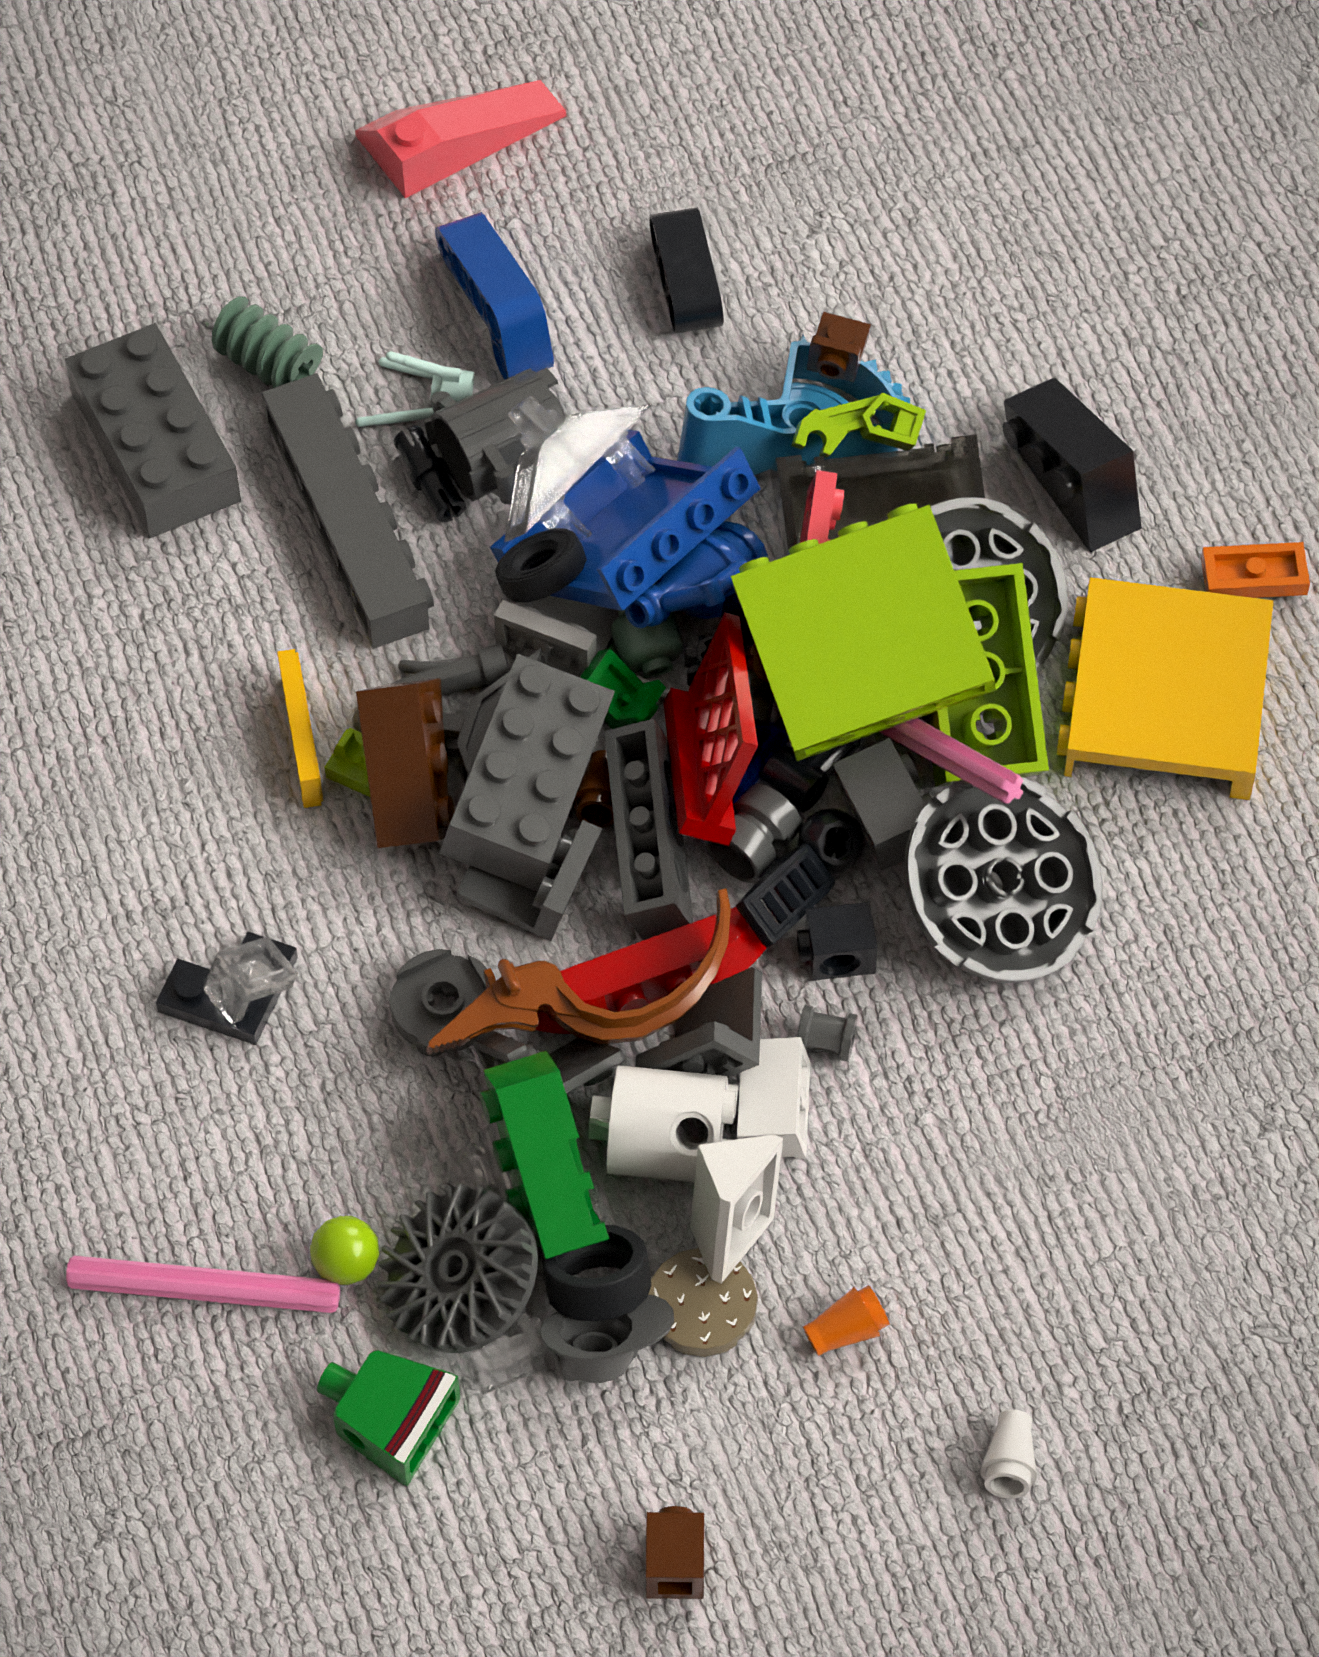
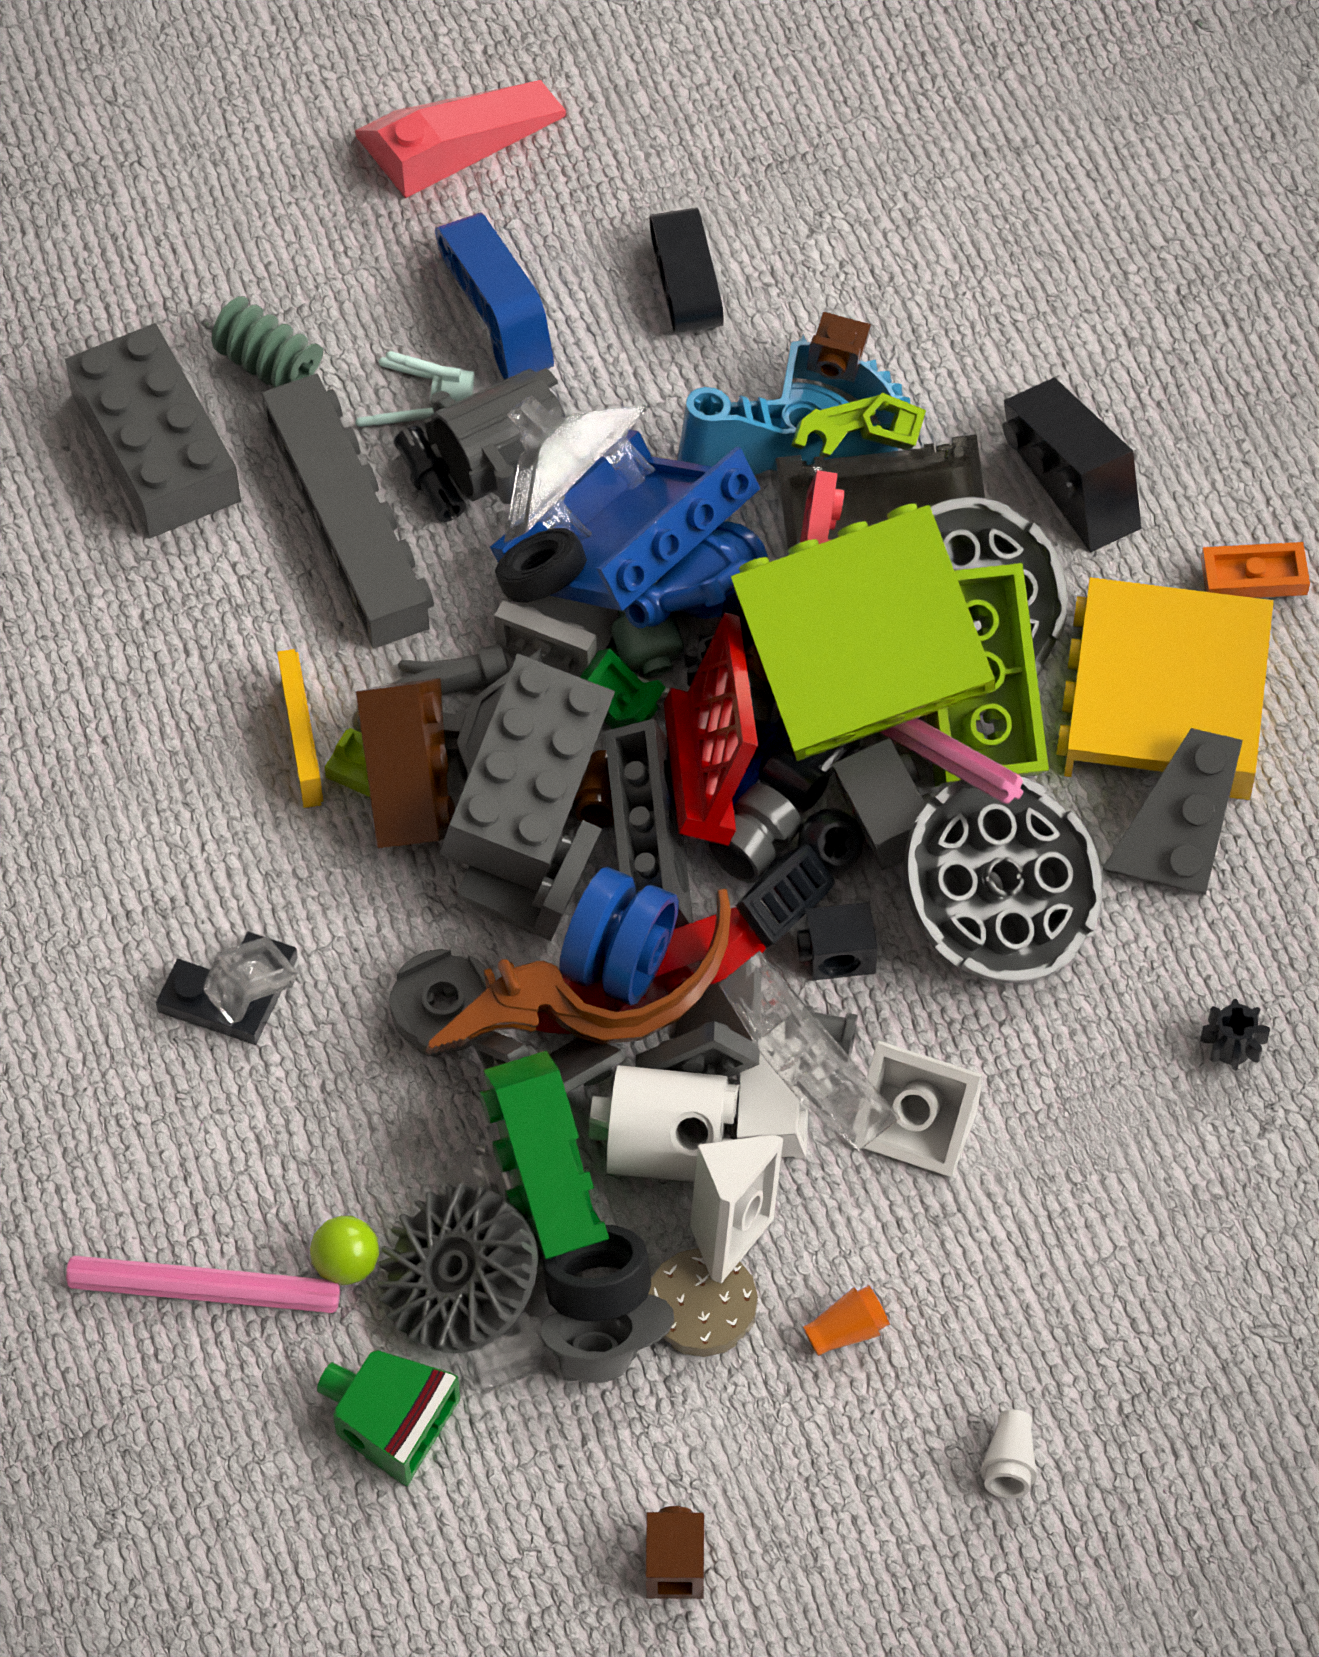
none -> blue wheel [559,867,679,1005]
none -> clear connector [719,951,900,1151]
none -> white slope [849,1041,982,1177]
none -> dark grey wing [1103,728,1243,895]
none -> black gear [1200,999,1270,1070]

